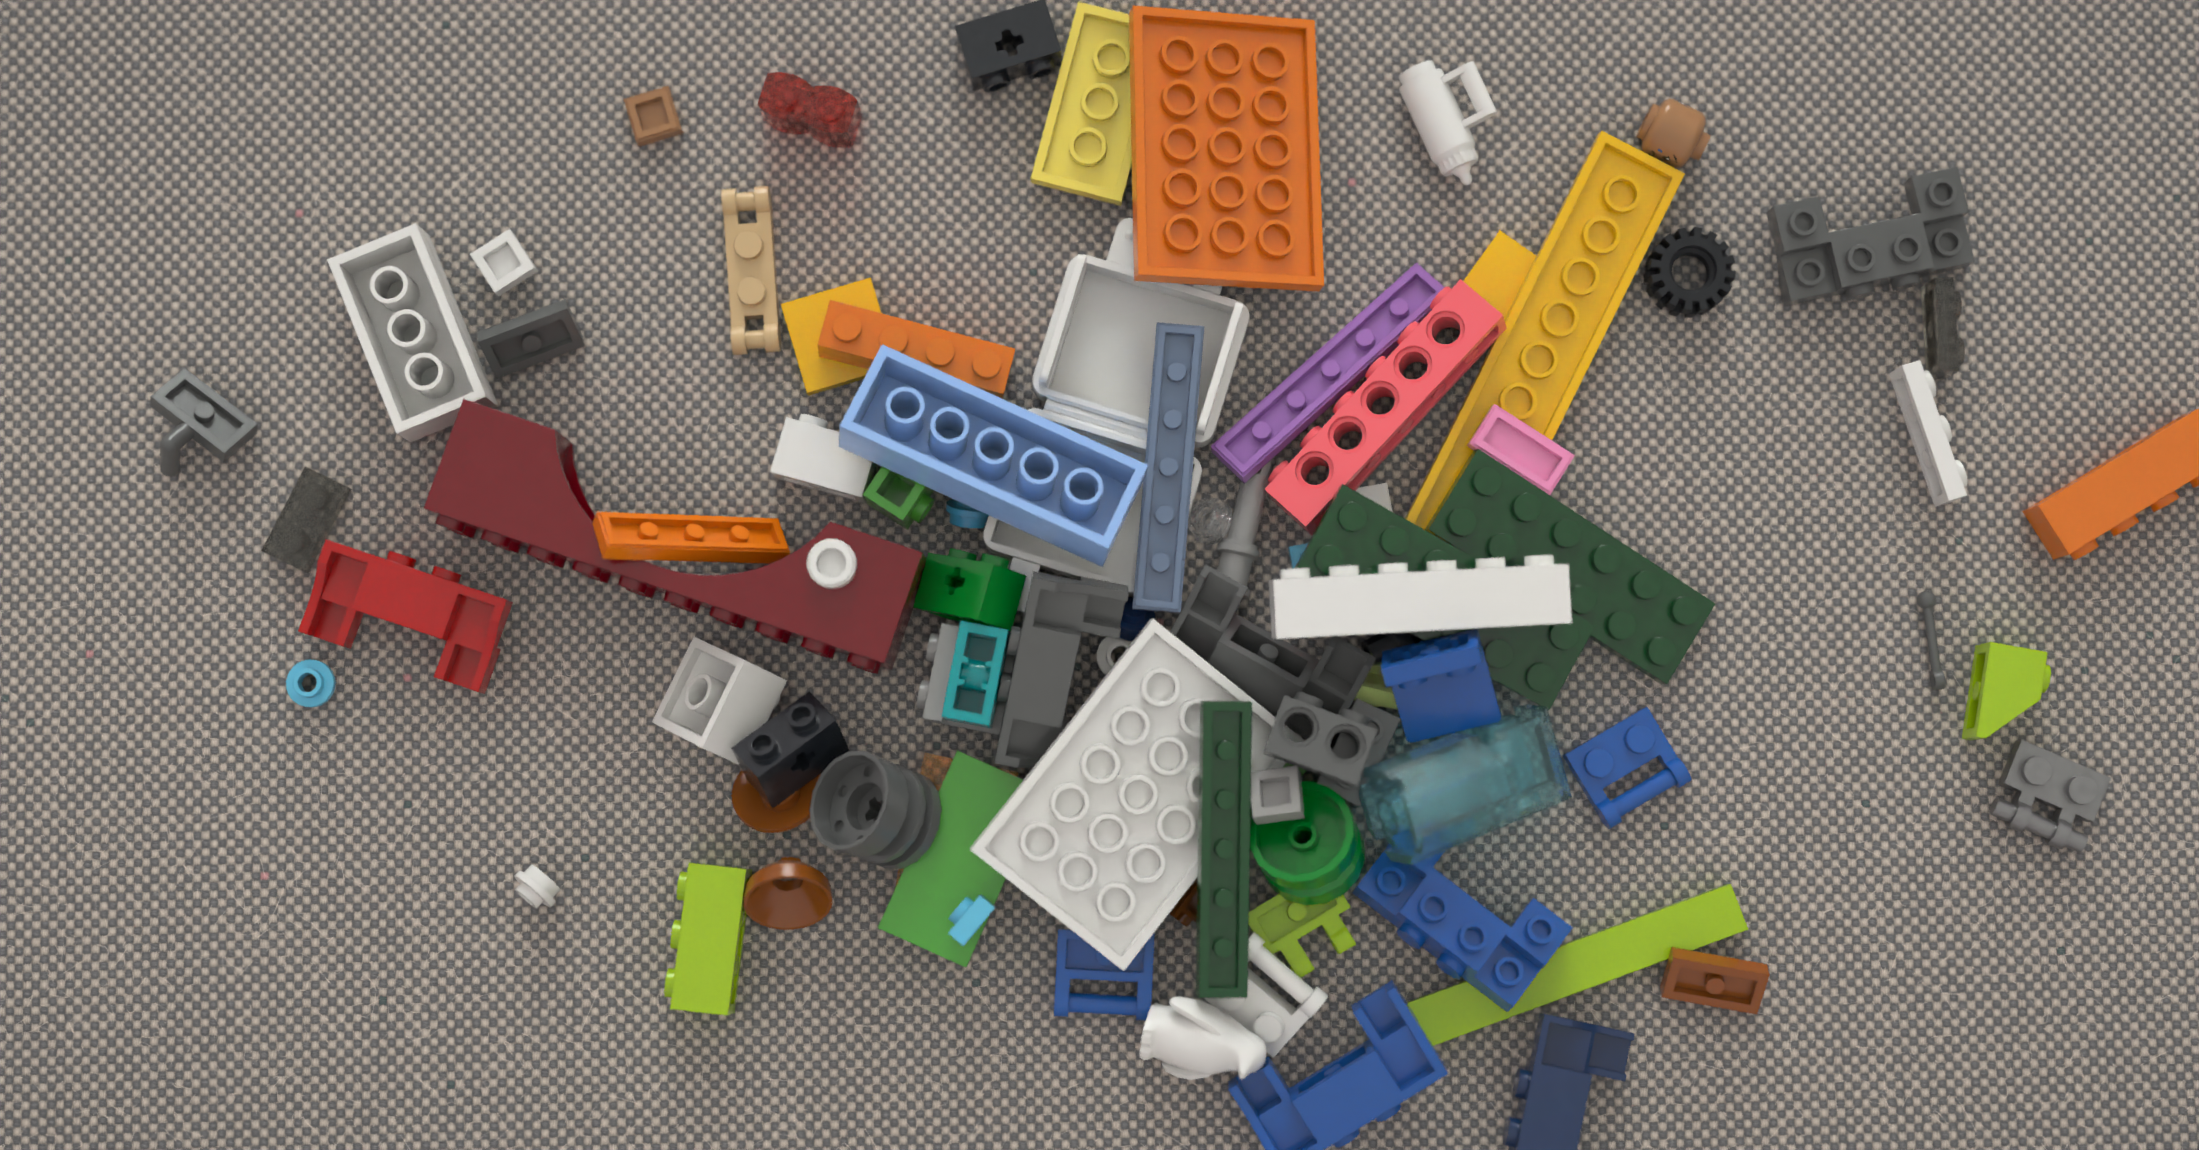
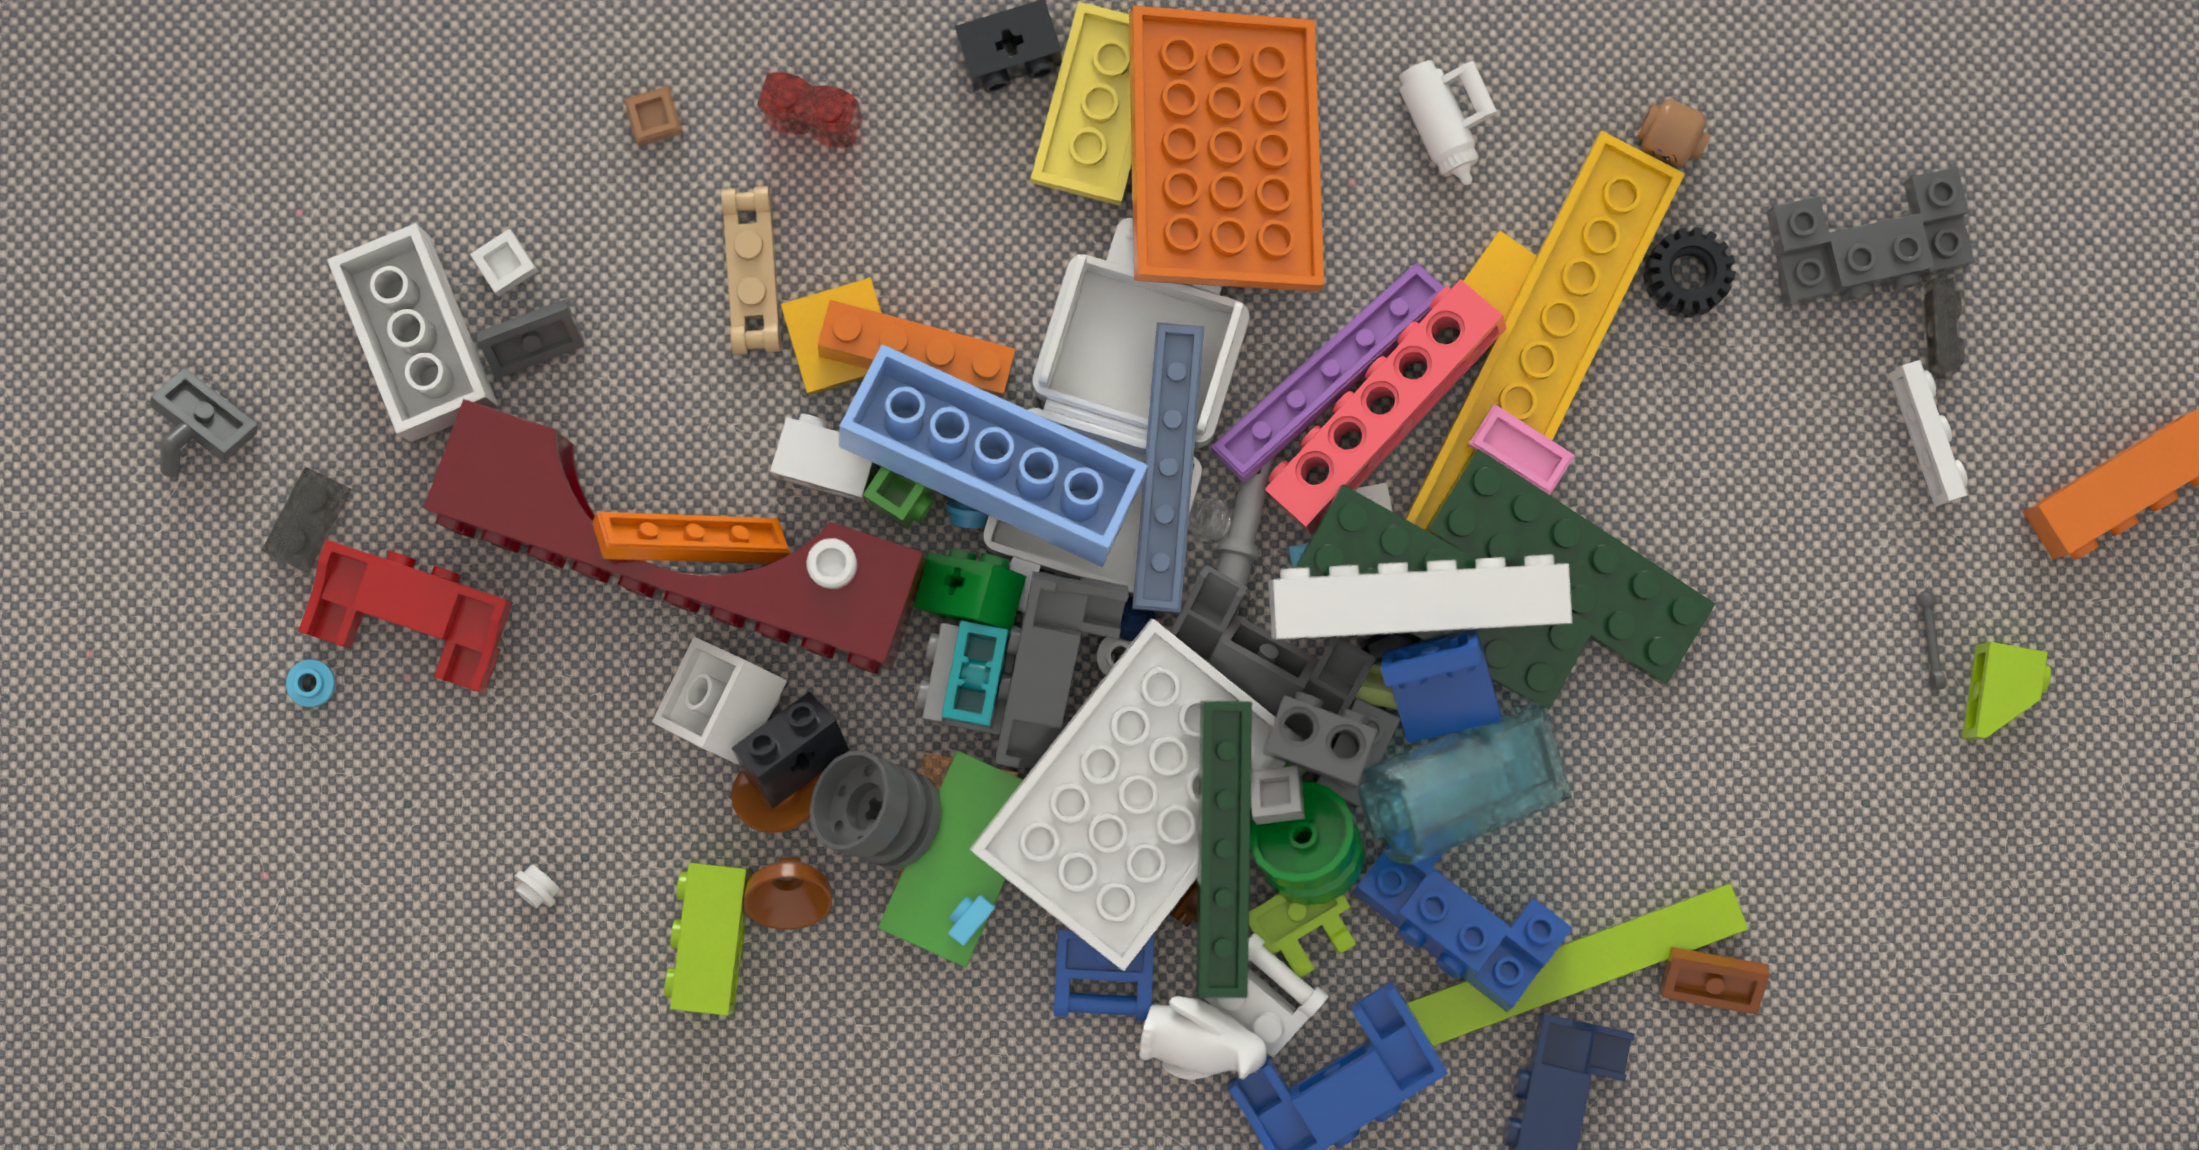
blue plate [1562,707,1692,829] -> none
flat silver plate [1989,739,2111,853] -> none

